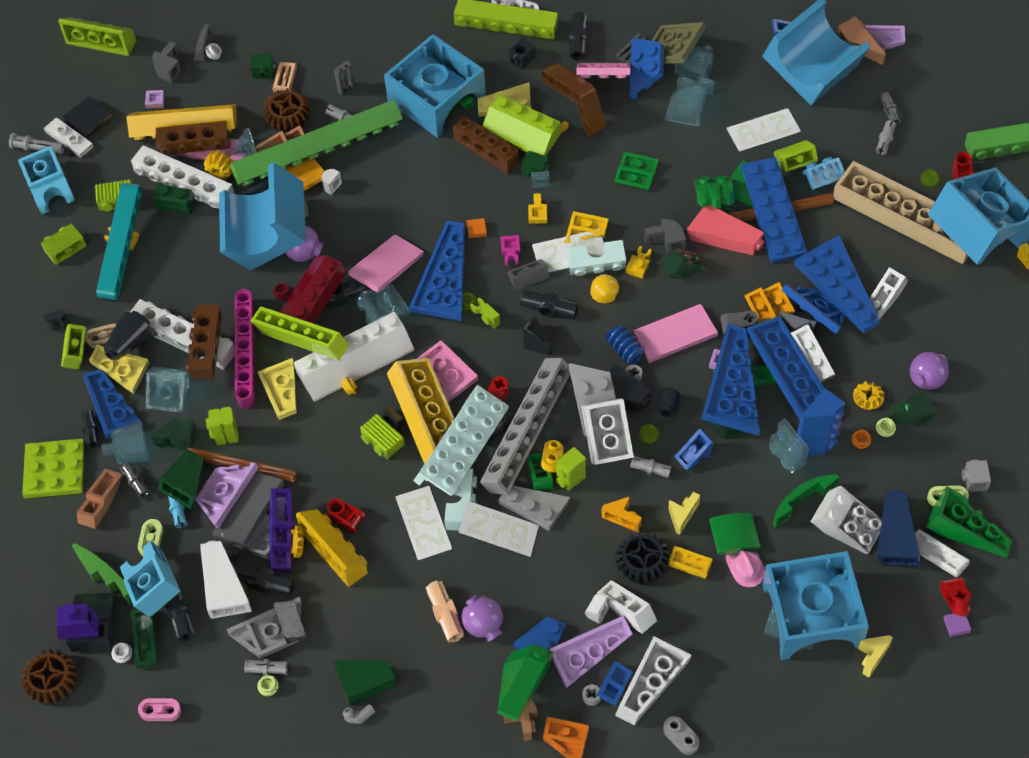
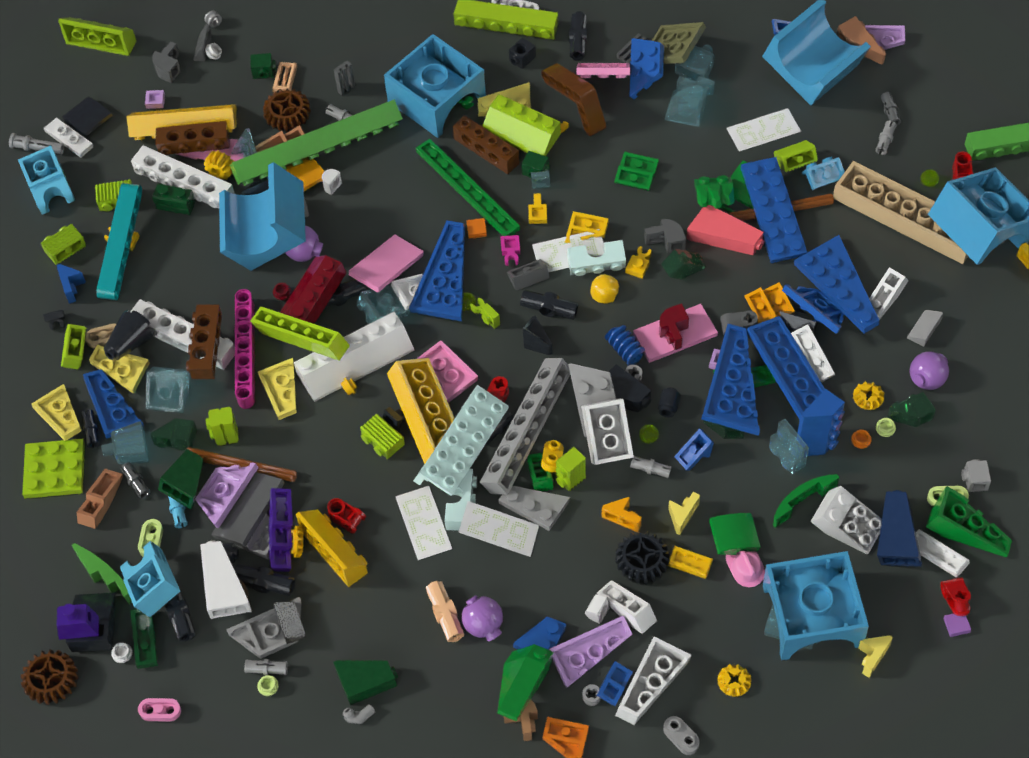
none -> light yellow wing [32,384,81,441]
none -> blue slope [56,264,86,304]
none -> light grey bush [205,10,222,28]
none -> white tile [391,274,423,310]
none -> green plate [416,138,520,236]
none -> dark red brick [659,303,689,350]
none -> yellow gear [718,664,751,697]
none -> light grey slope [907,310,943,347]

